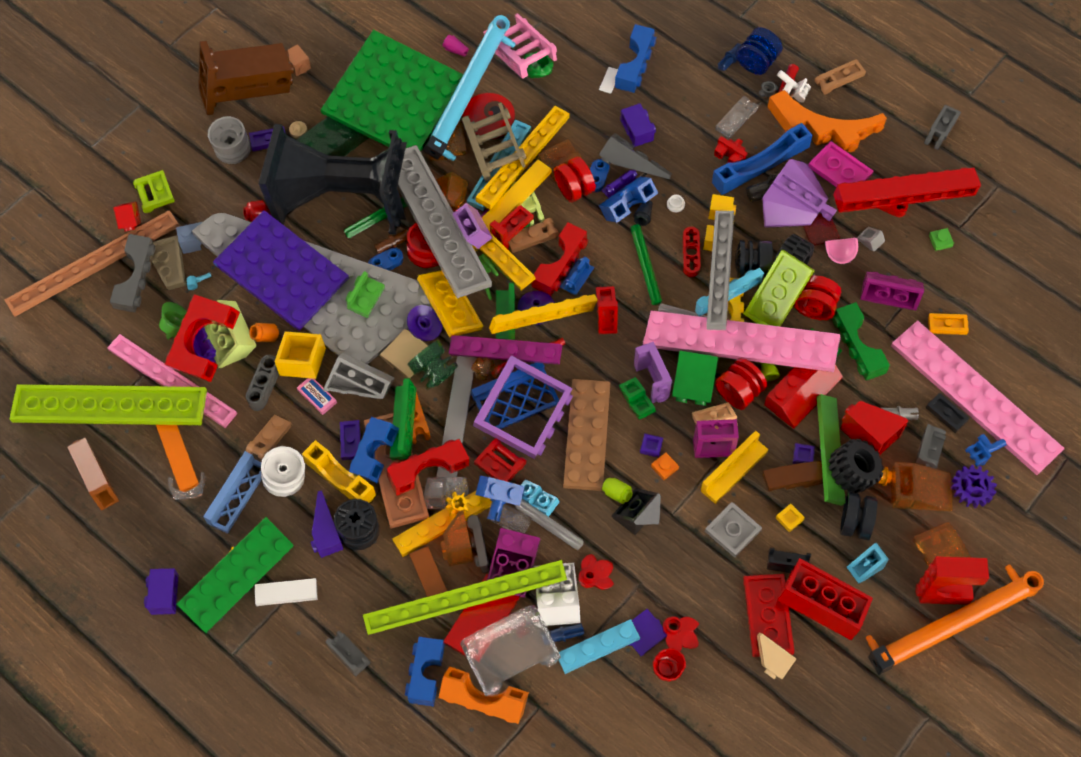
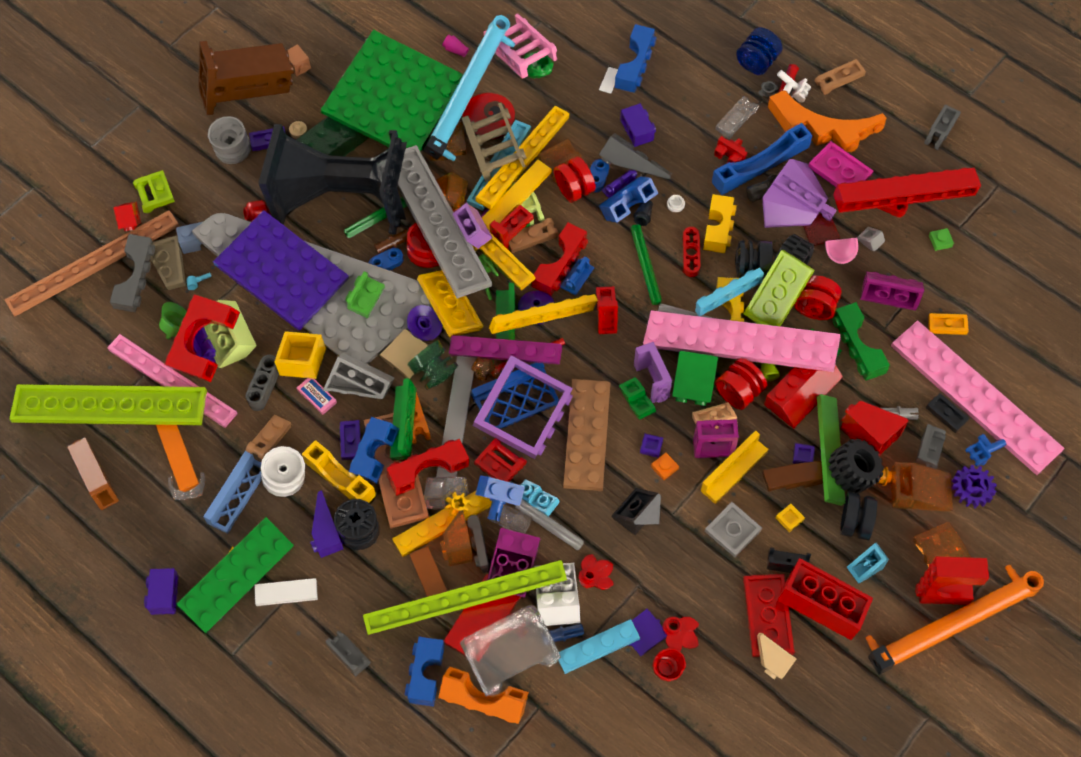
orange brick [250,323,279,342] -> none
lime brick [602,477,633,504] -> none
light grey tile [706,211,734,330] -> none
dark blue axle [718,43,745,71] -> none

